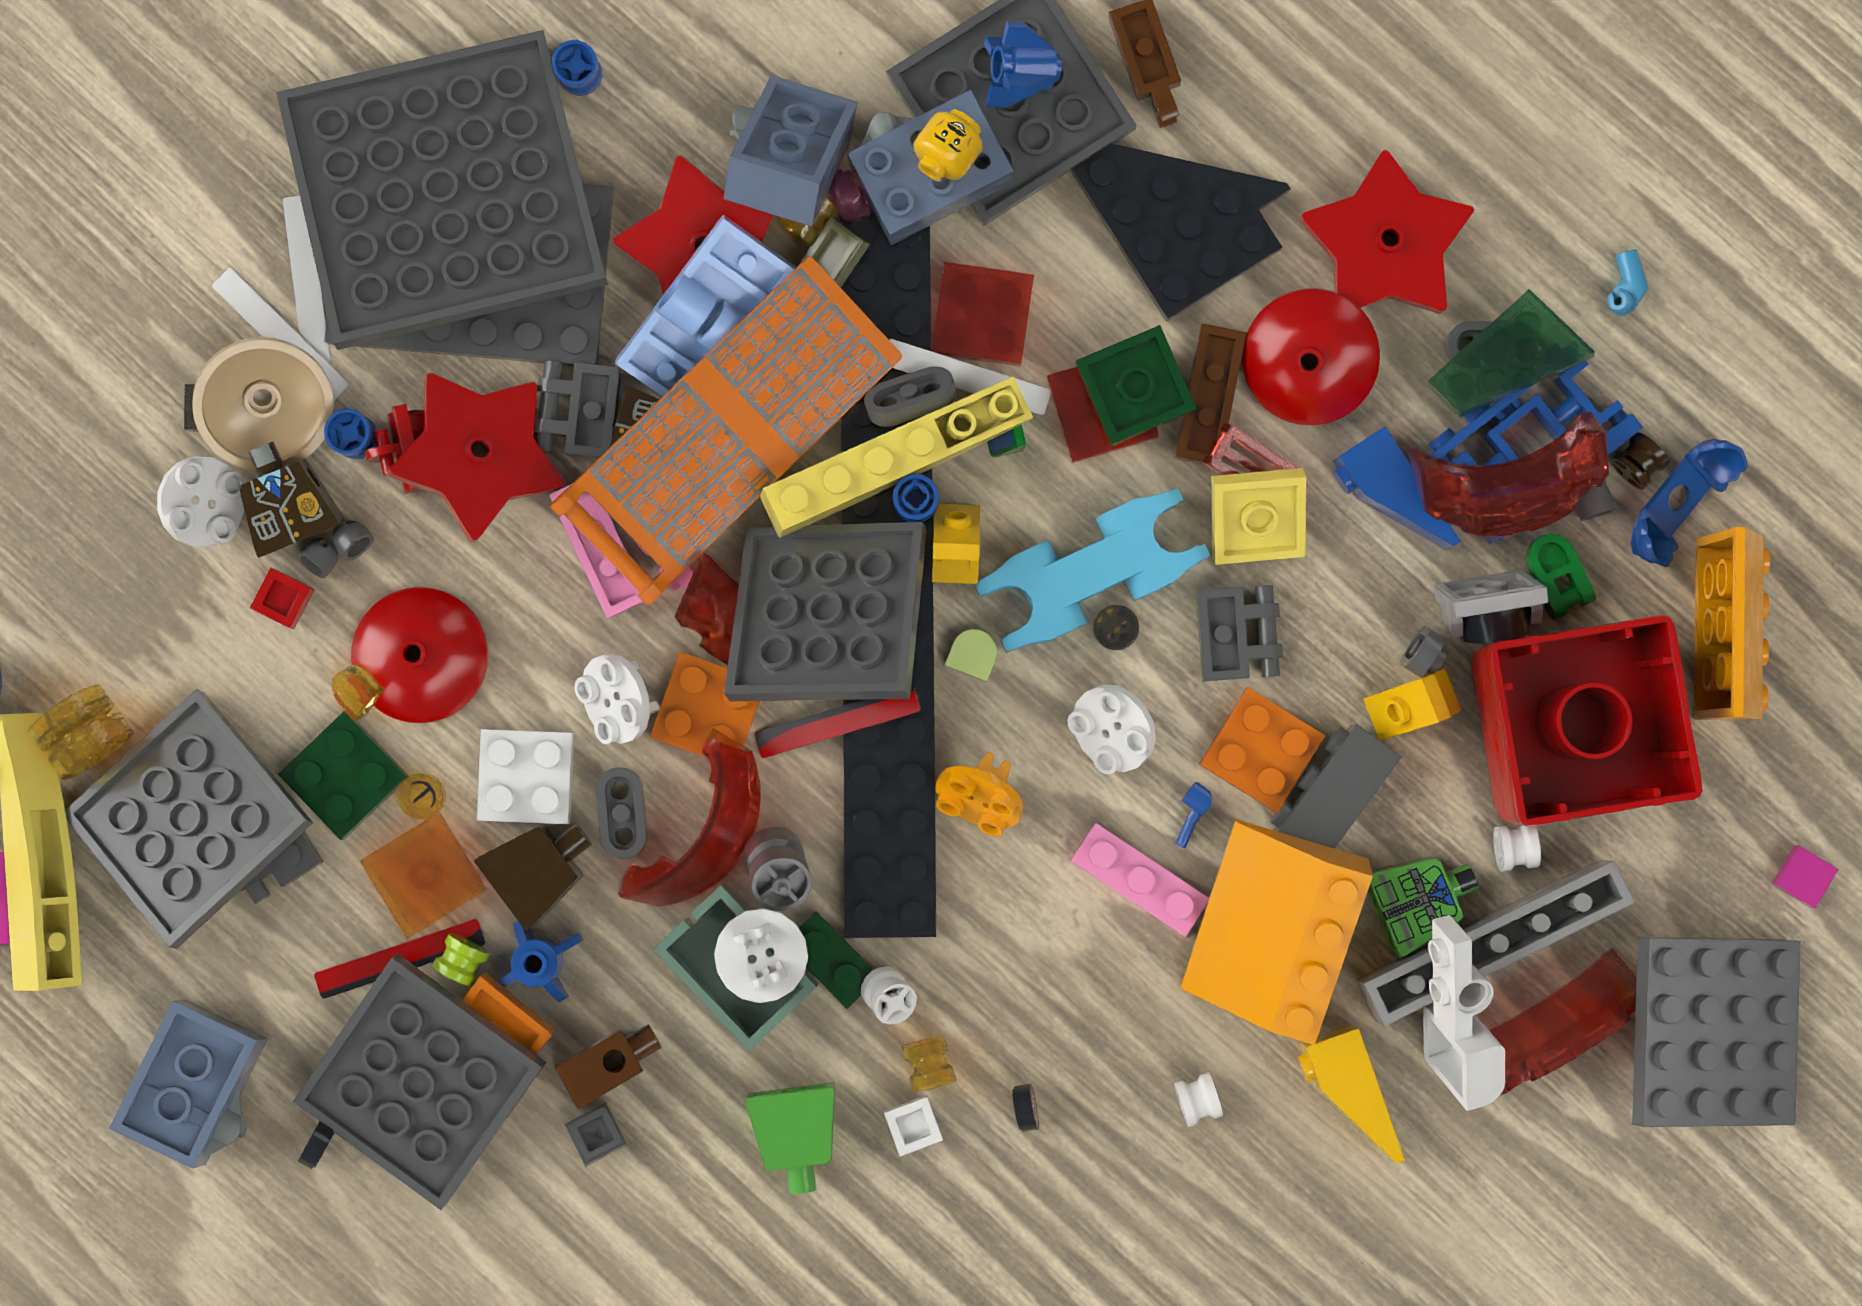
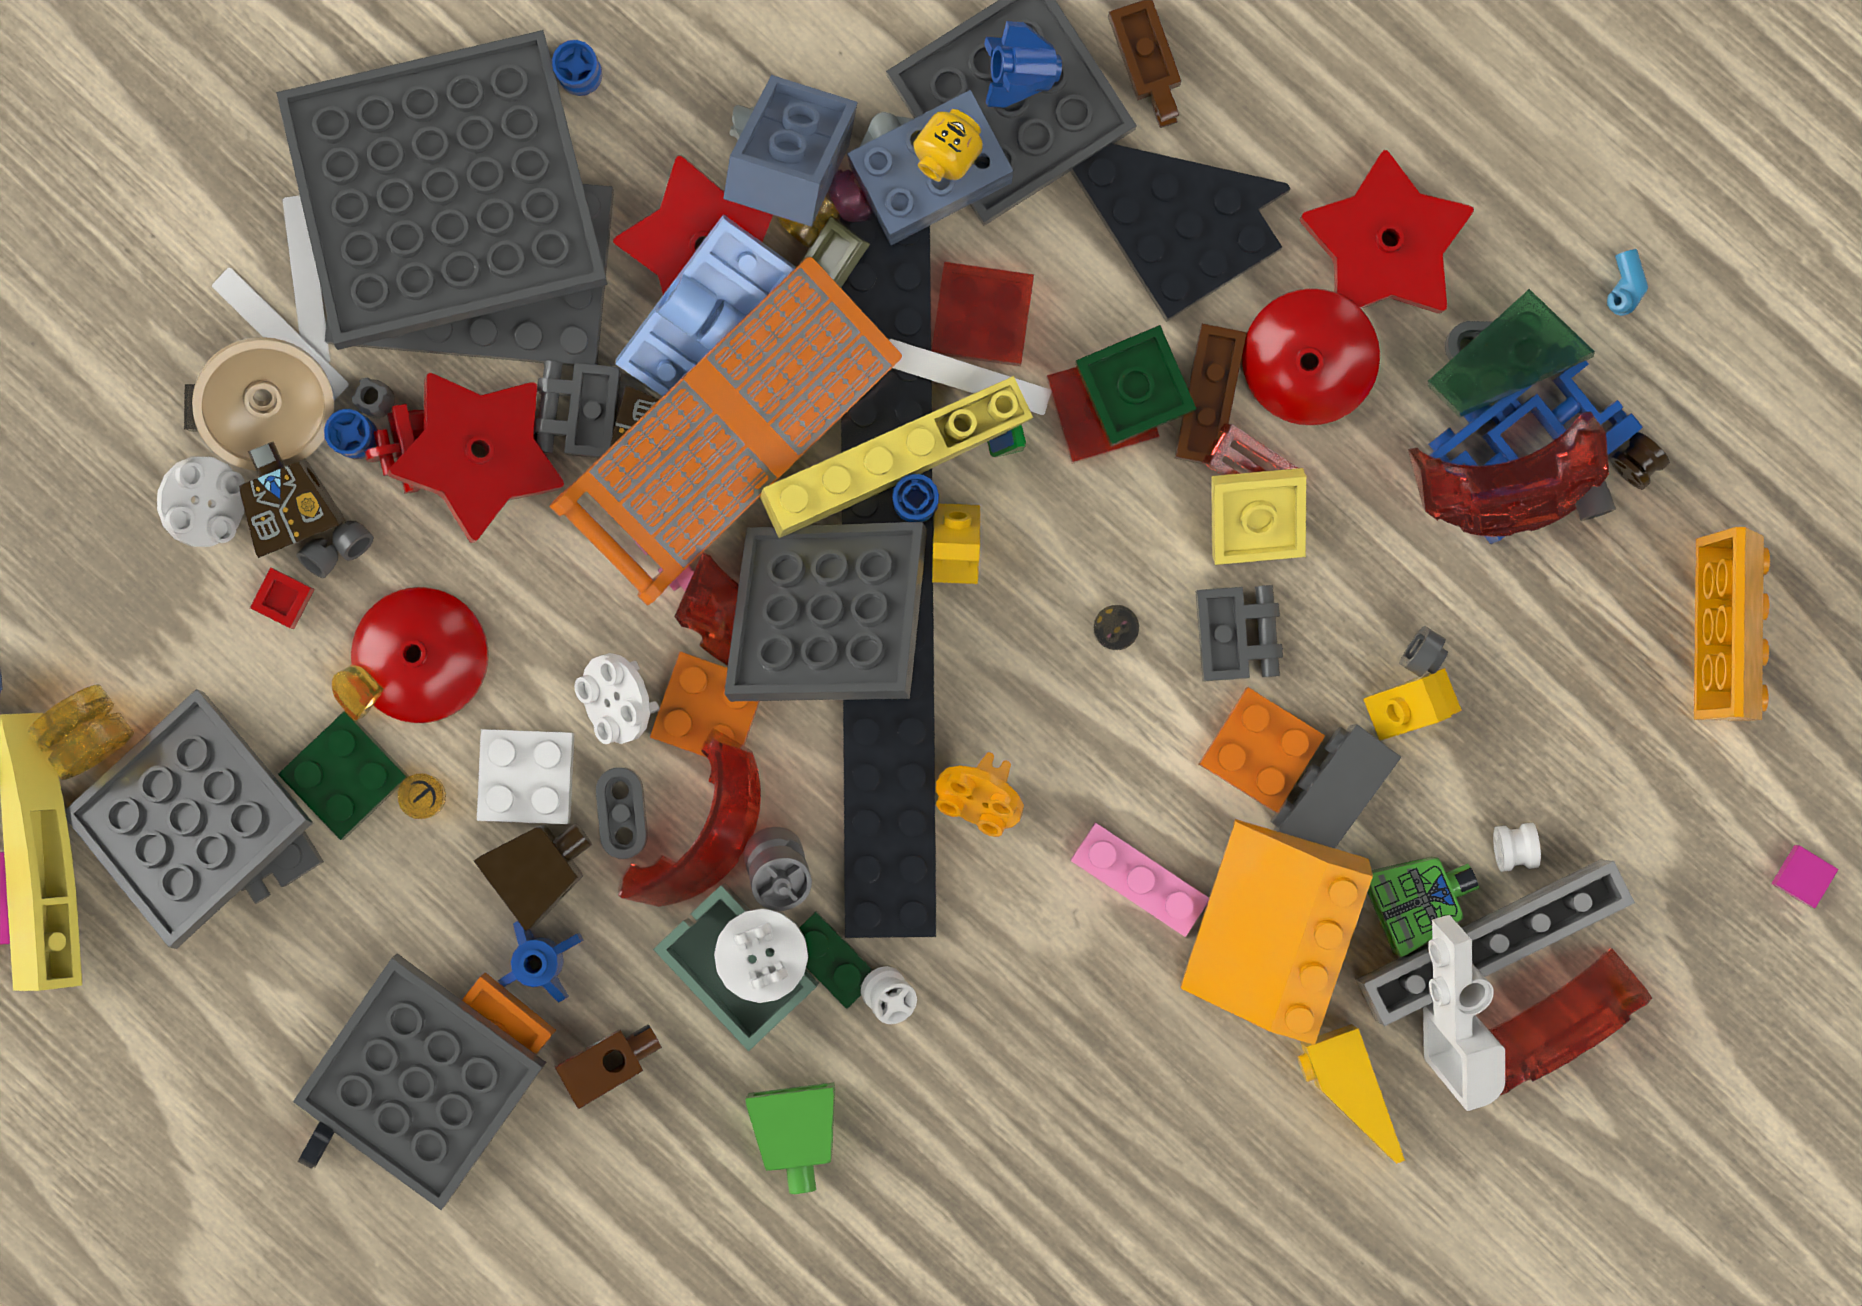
sand blue piece [109,1000,268,1169] -> none
red sticker [314,919,485,999] -> none
clear orange plate [360,812,487,939] -> none
lime wheel [432,933,490,987] -> none
bright pink plate [549,485,644,619] -> none
dark grey tile [565,1103,627,1167] -> none
red sticker [755,685,920,758] -> none
dark grey plate [864,366,957,427] -> none
white plate [884,1095,943,1157] -> none
clear yellow wheel [901,1035,956,1092] -> none
yellowish green tile [945,629,997,682] -> none
medium azure piece [974,488,1210,653] -> none
black tile [1012,1083,1039,1132] -> none
white plate [1067,684,1156,775] -> none
white wheel [1174,1072,1223,1127] -> none
blue hand [1175,782,1212,848] -> none
blue slope [1333,427,1461,550] -> none
light grey piece [1433,570,1548,644] -> none
red brick [1471,615,1703,827] -> none
green plate [1525,533,1596,620] -> none
blue piece [1631,439,1748,567] -> none
dark grey plate [1632,937,1801,1127] -> none
none -> dark grey hose [352,378,395,418]

